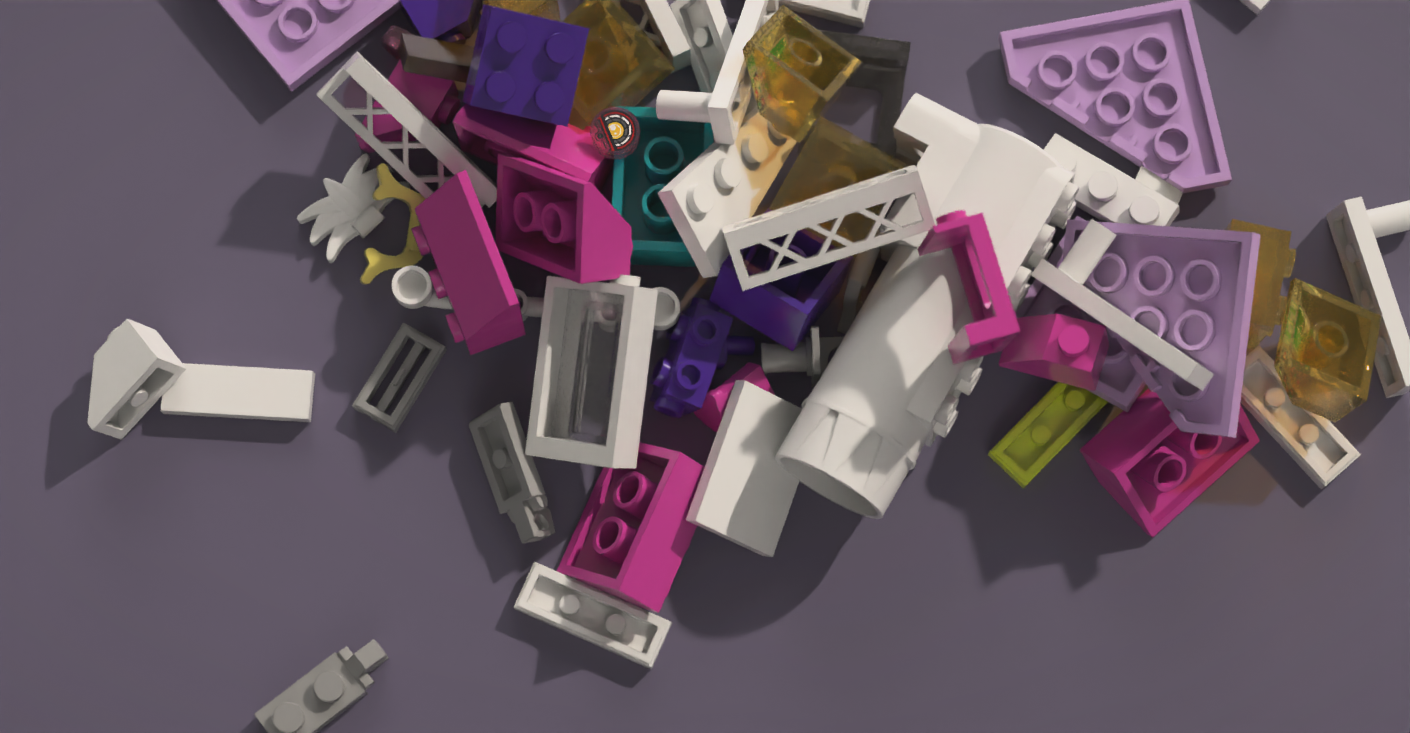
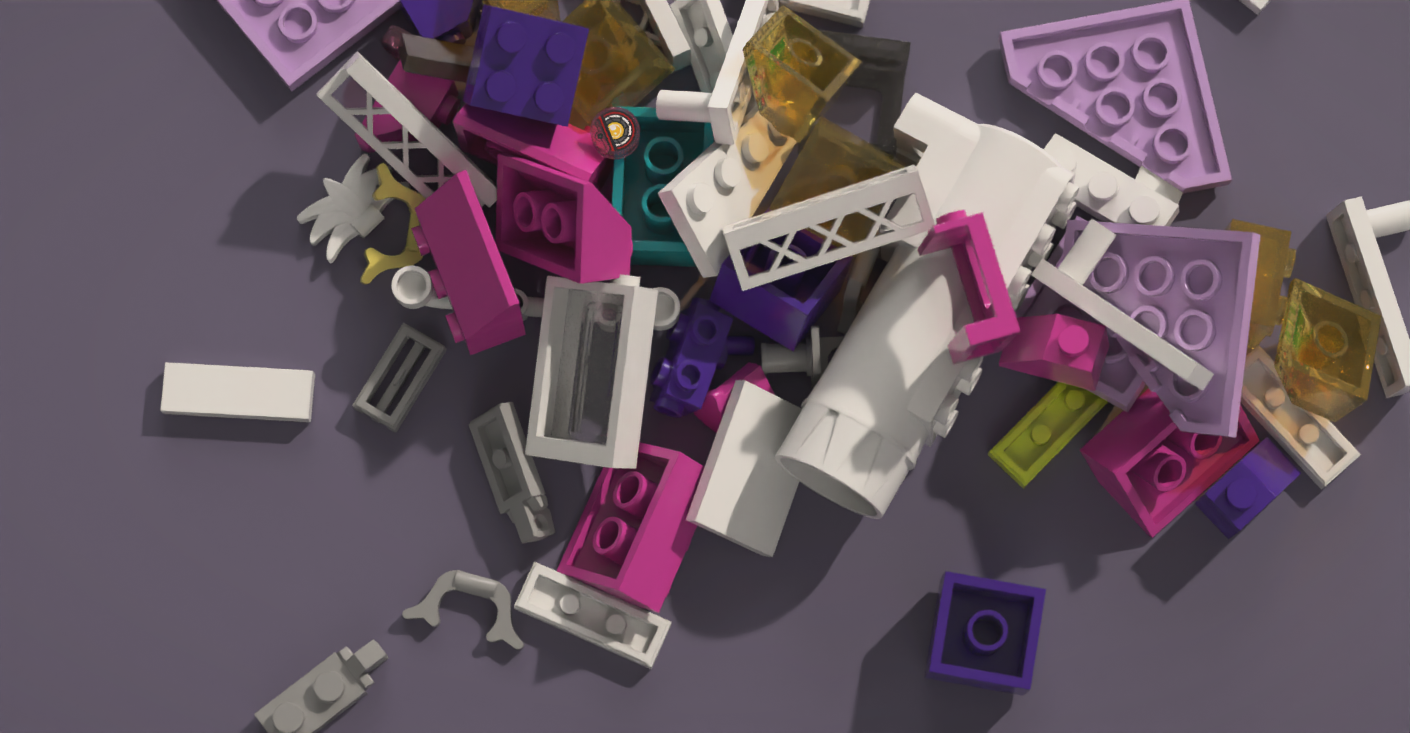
white slope [87,319,186,439] -> none
none -> light grey helmet [402,570,524,650]
none -> dark purple brick [924,571,1046,696]
none -> dark purple slope [1194,437,1301,540]

